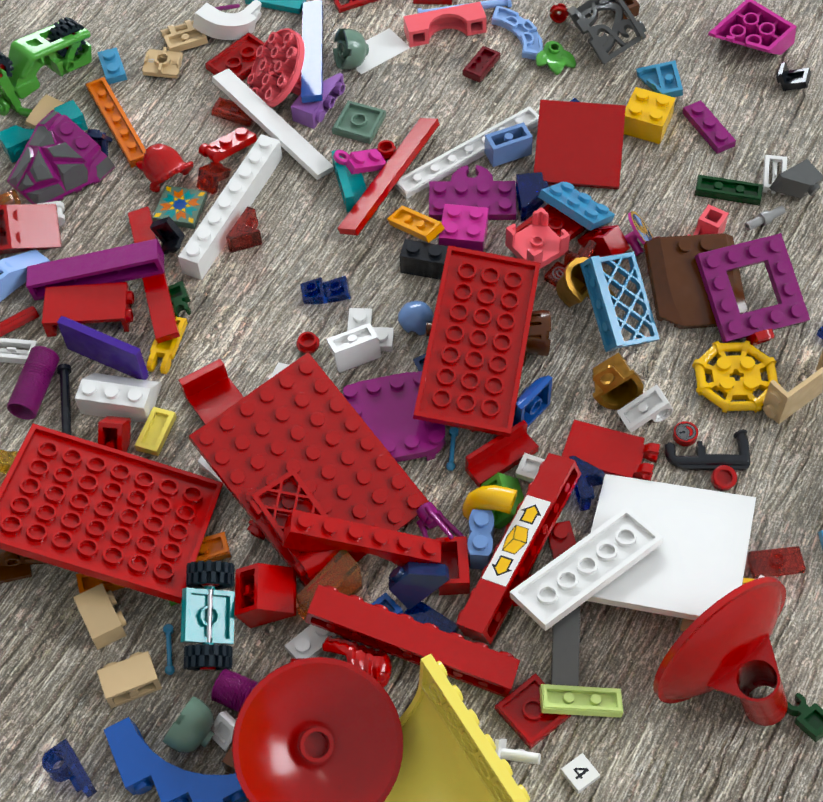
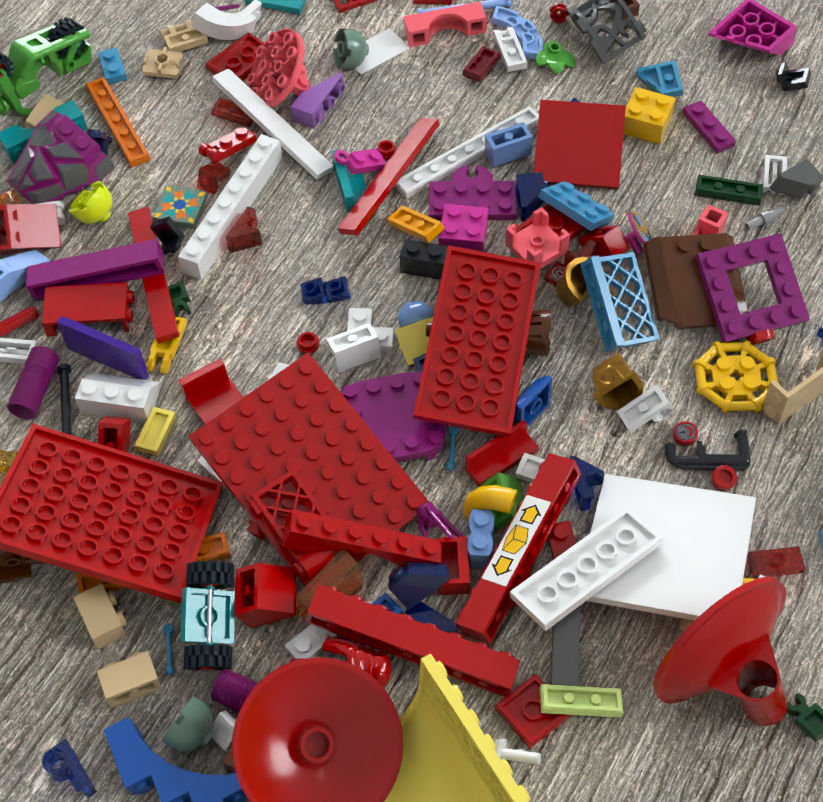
red hair [136,143,193,193] -> none
tile [301,0,323,103] -> none
sand green tile [332,100,386,144] -> none
white tile [560,753,600,794] -> none
red tile [562,420,660,481] -> none
none -> neon yellow cylinder [69,181,113,224]
none -> light yellow piece [394,317,433,366]
none -> white plate [492,27,527,72]

